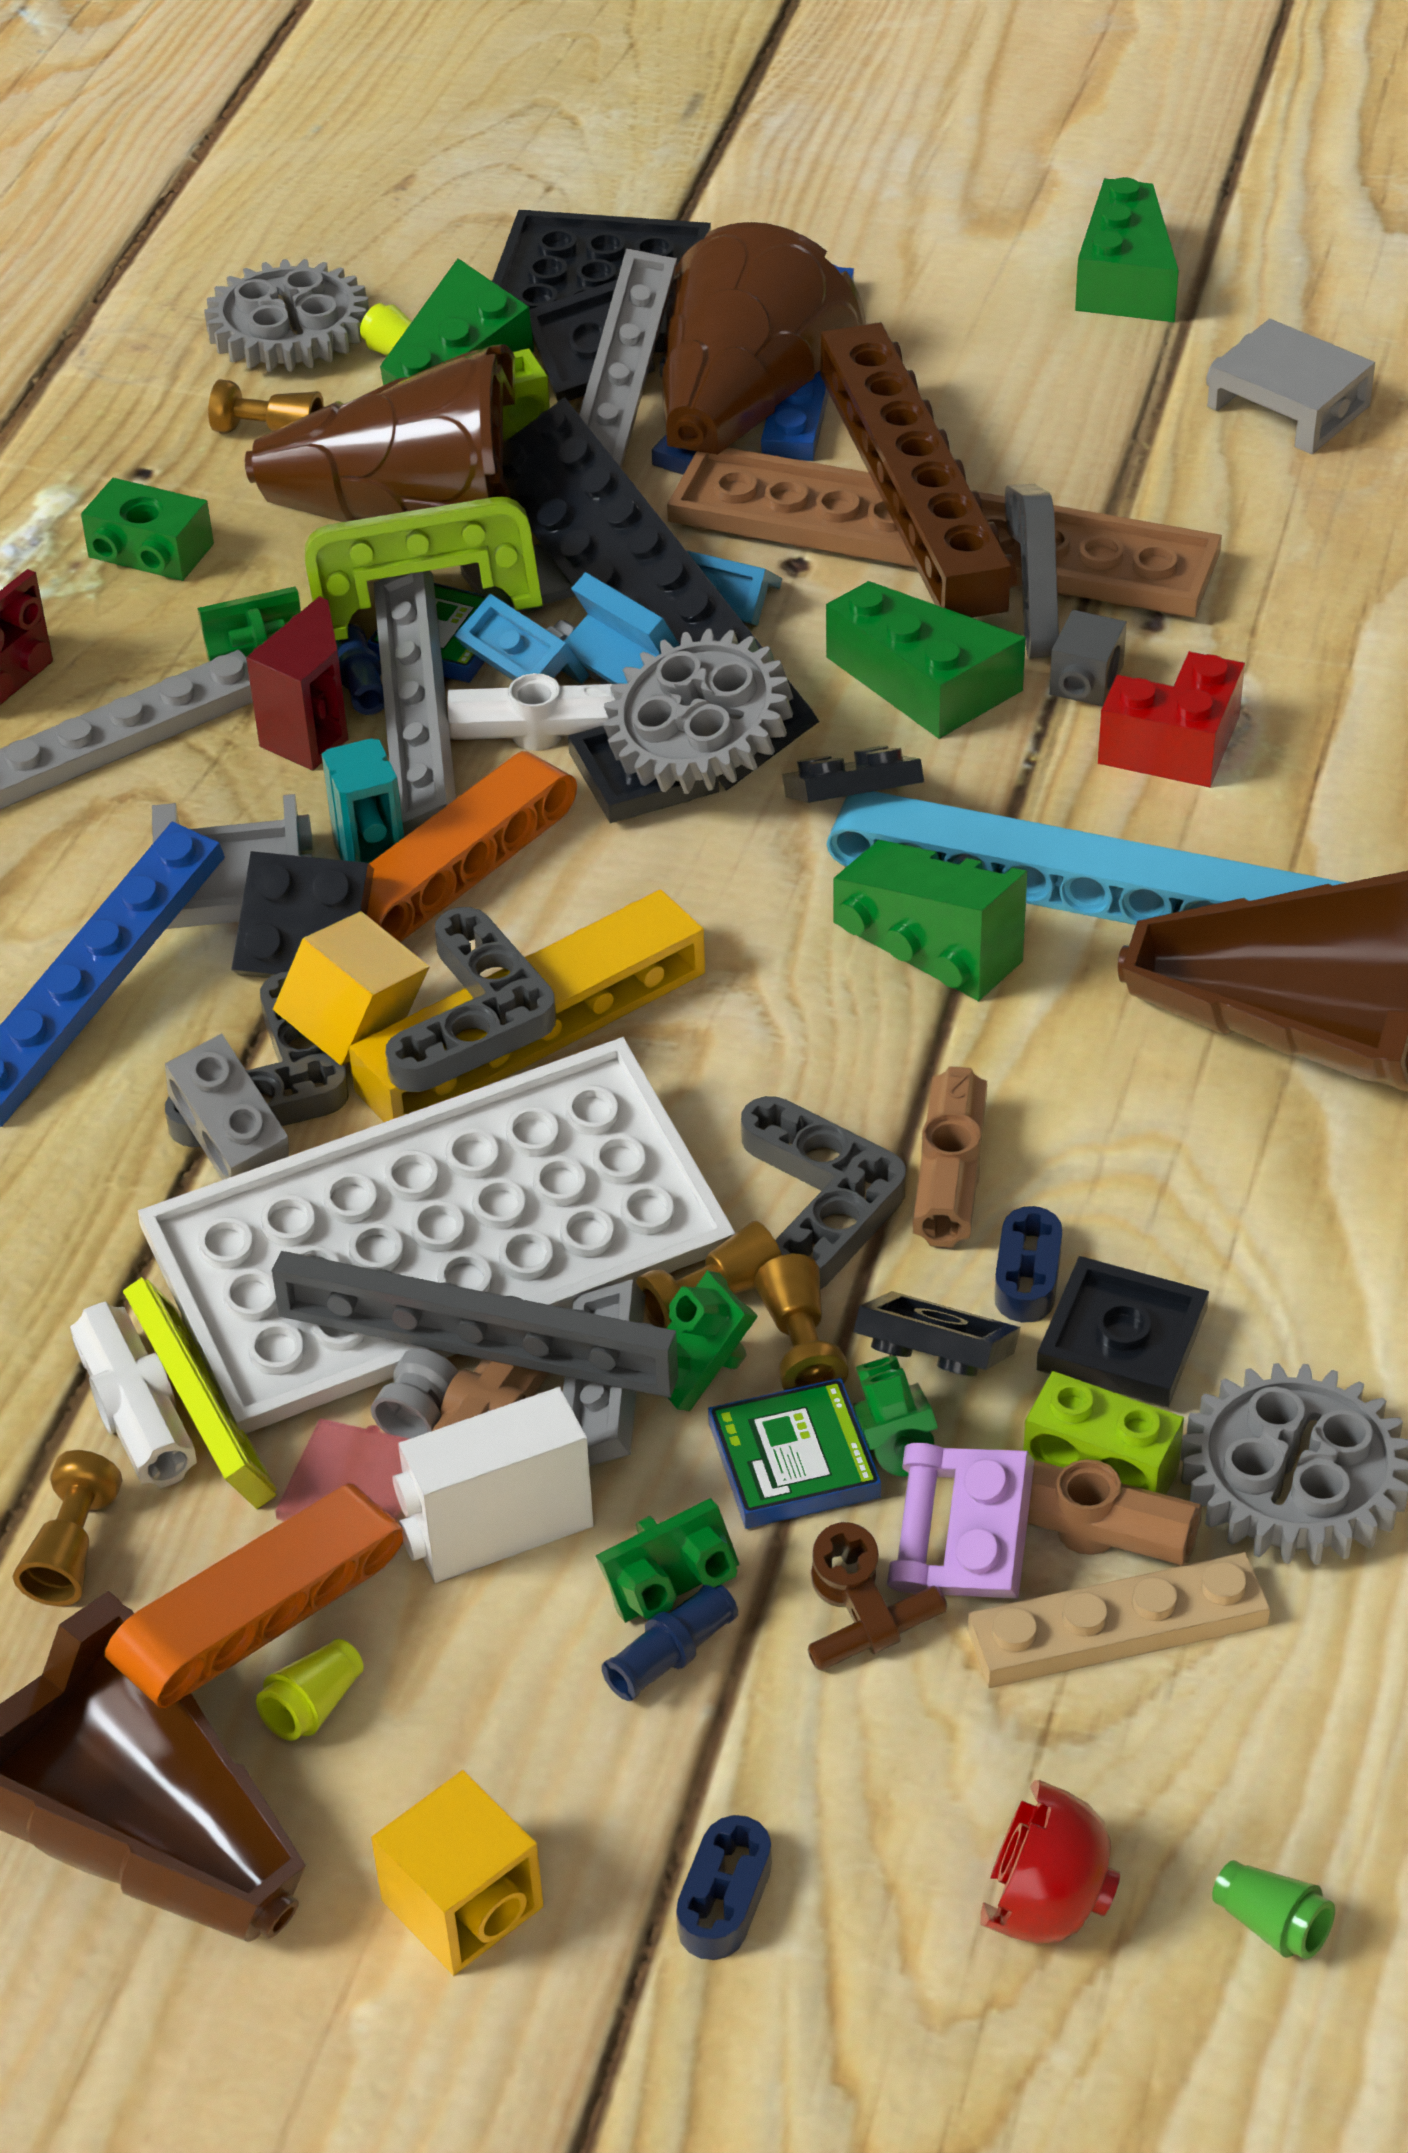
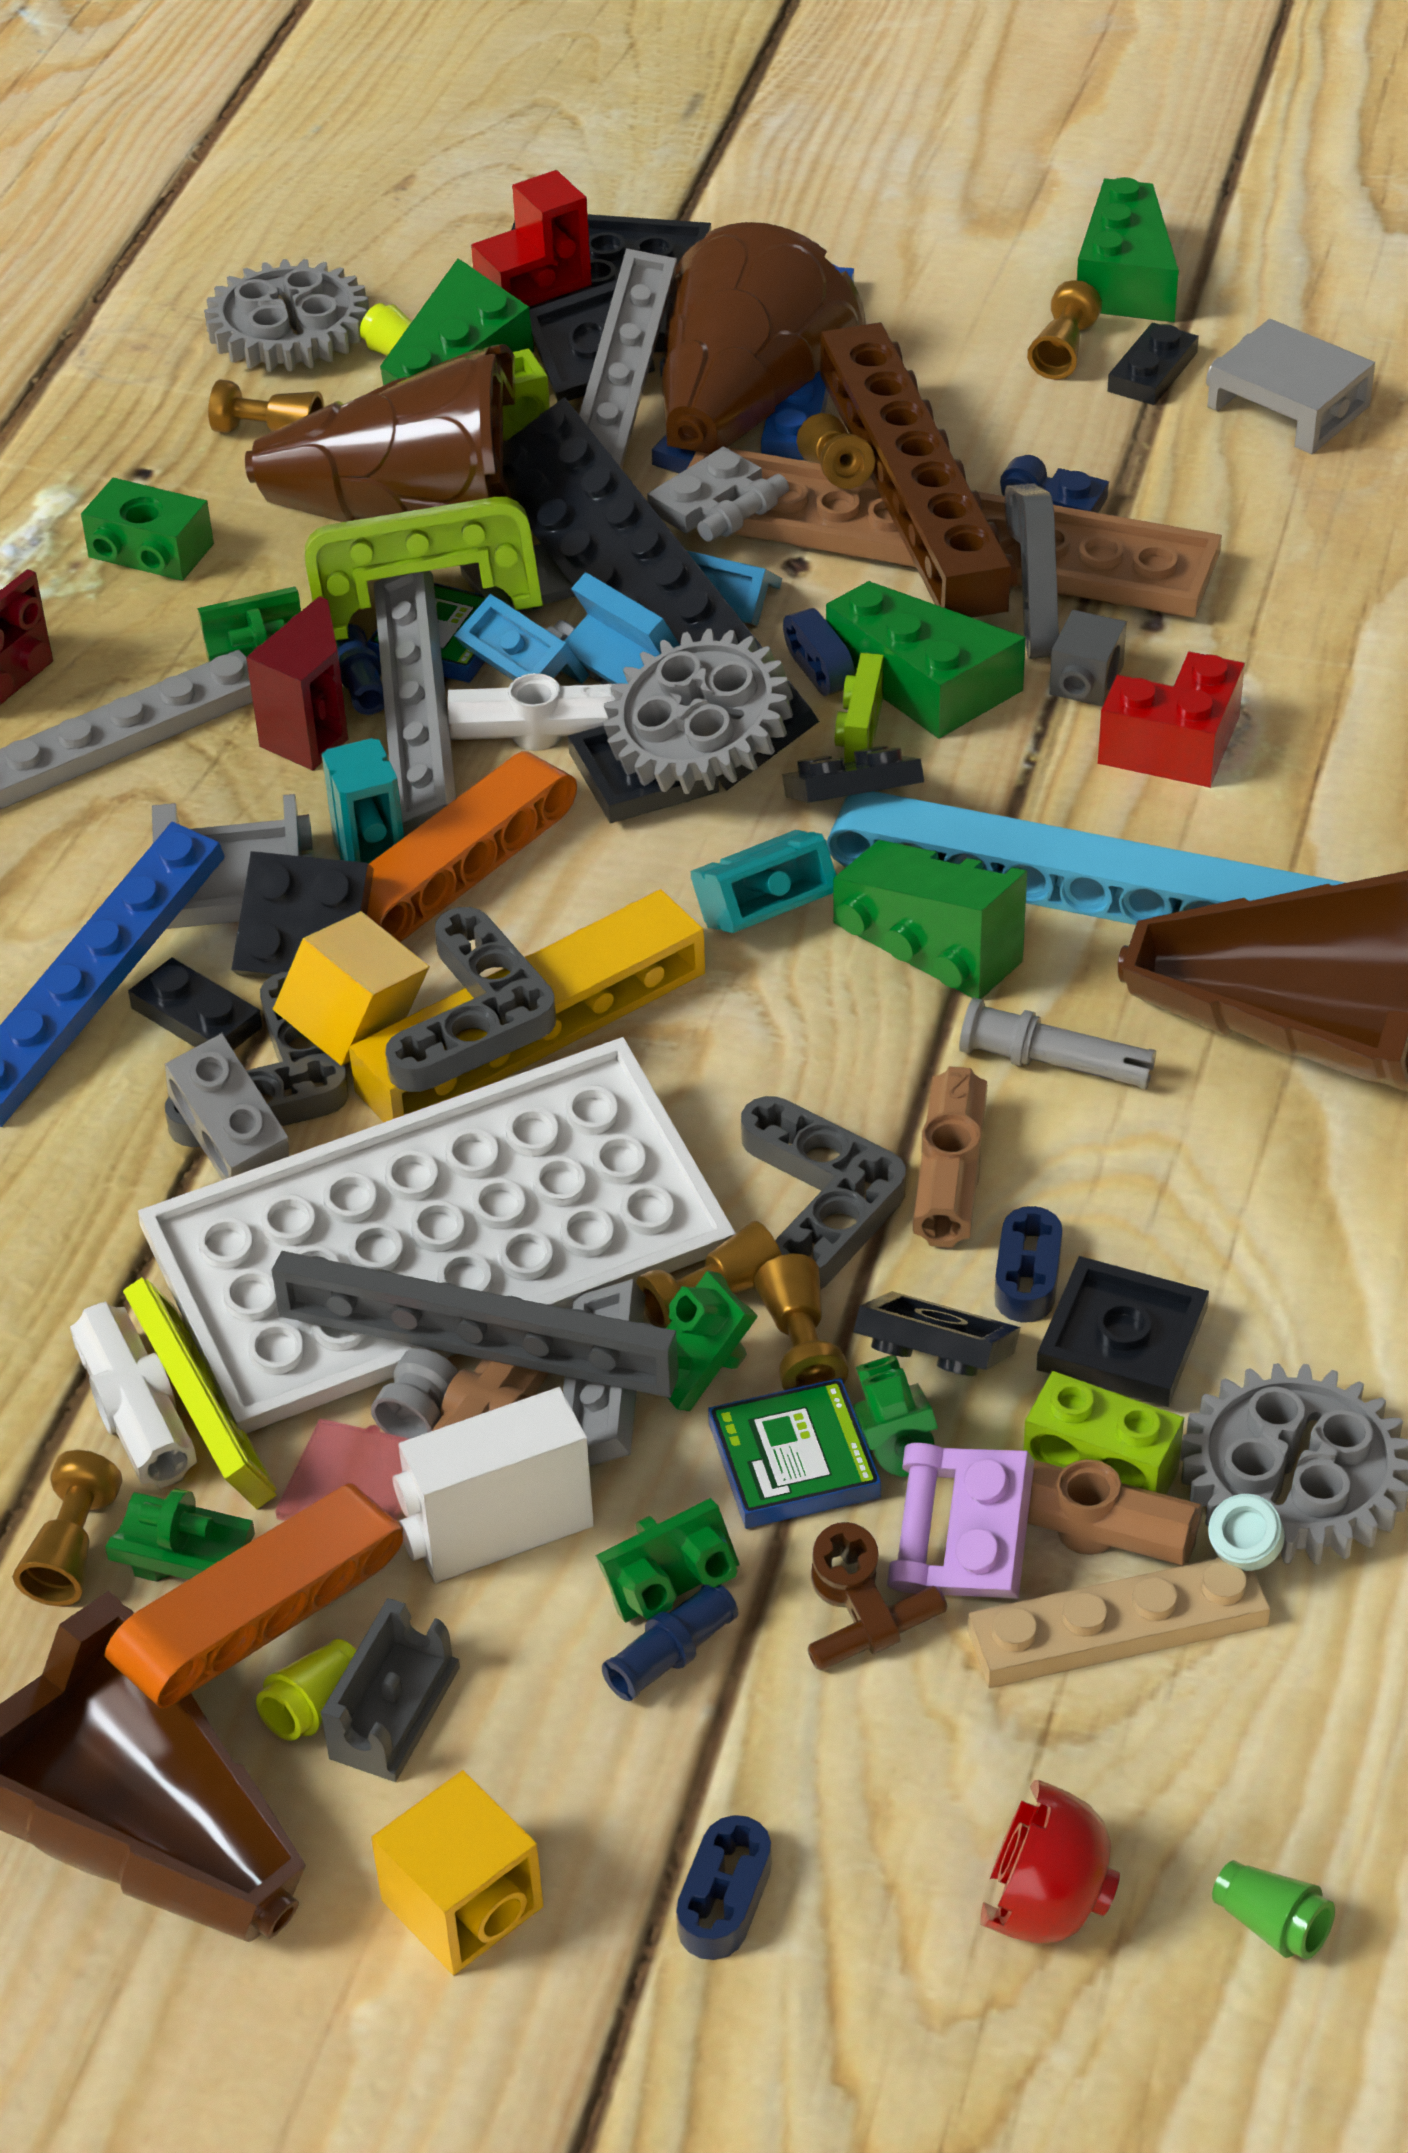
none -> green hips [105,1488,255,1582]
none -> black plate [128,957,262,1050]
none -> dark grey hinge [321,1598,460,1782]
none -> red brick [471,170,592,307]
none -> light grey plate [647,446,789,542]
none -> teal brick [690,830,836,933]
none -> dark blue beam [783,608,855,696]
none -> pearl gold piece [796,413,875,489]
none -> lime plate [834,653,884,763]
none -> light grey pin [959,997,1156,1089]
none -> dark blue plate [1000,455,1109,513]
none -> pearl gold piece [1027,280,1102,380]
none -> black plate [1107,322,1199,405]
none -> light aqua tile [1208,1494,1285,1571]

